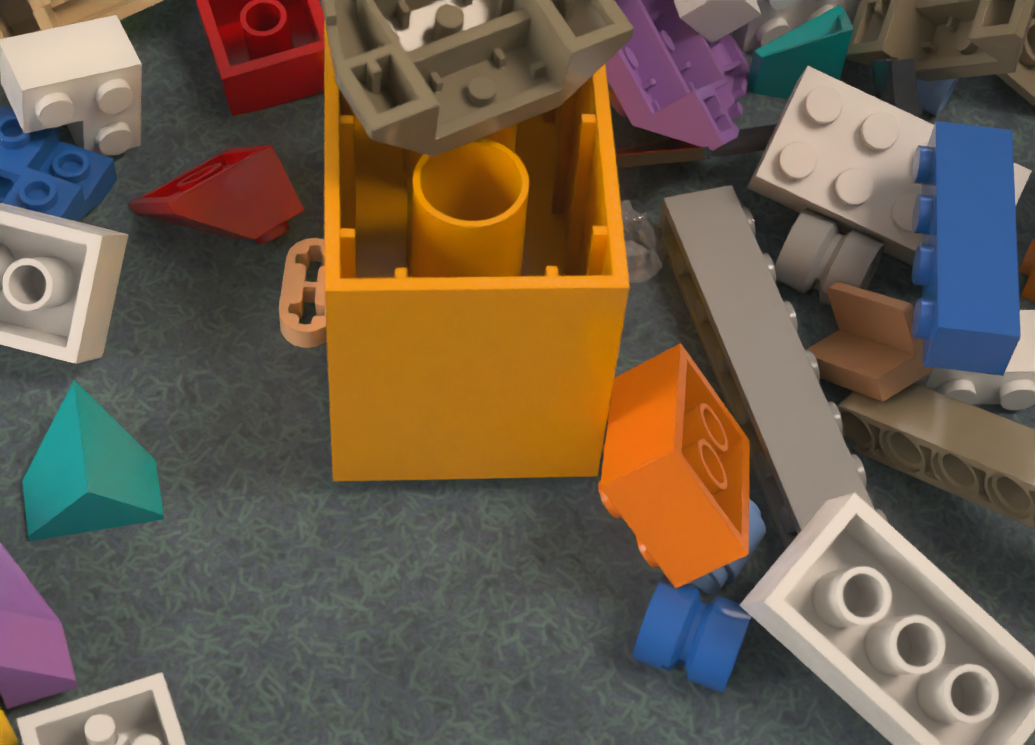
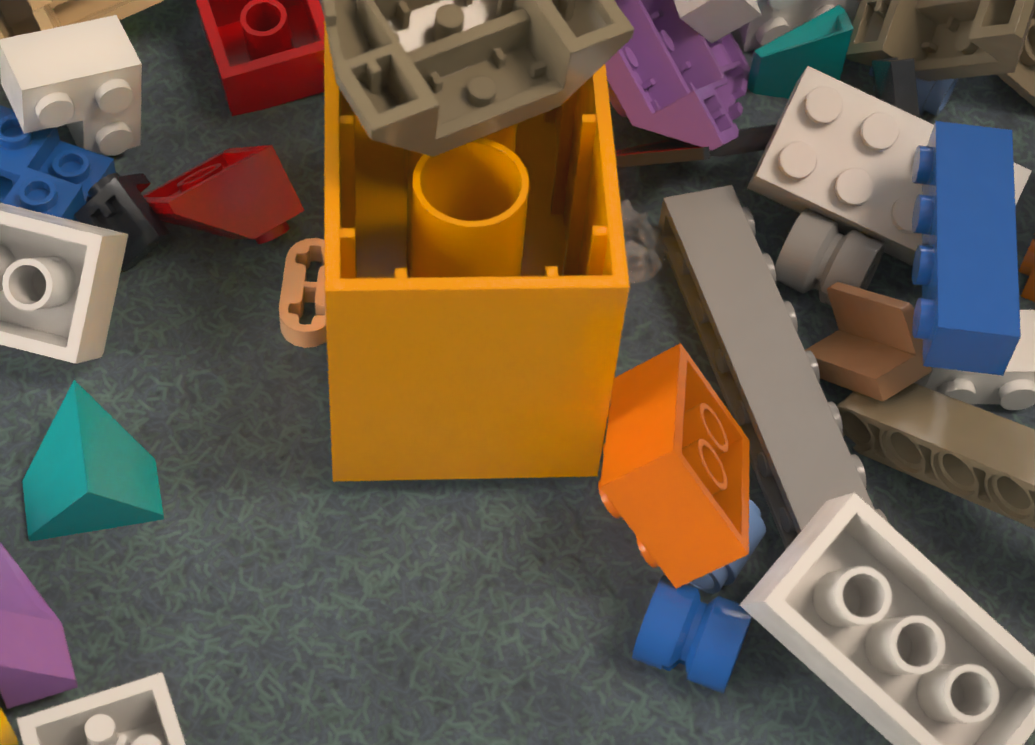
none -> black bracket [74,172,171,273]

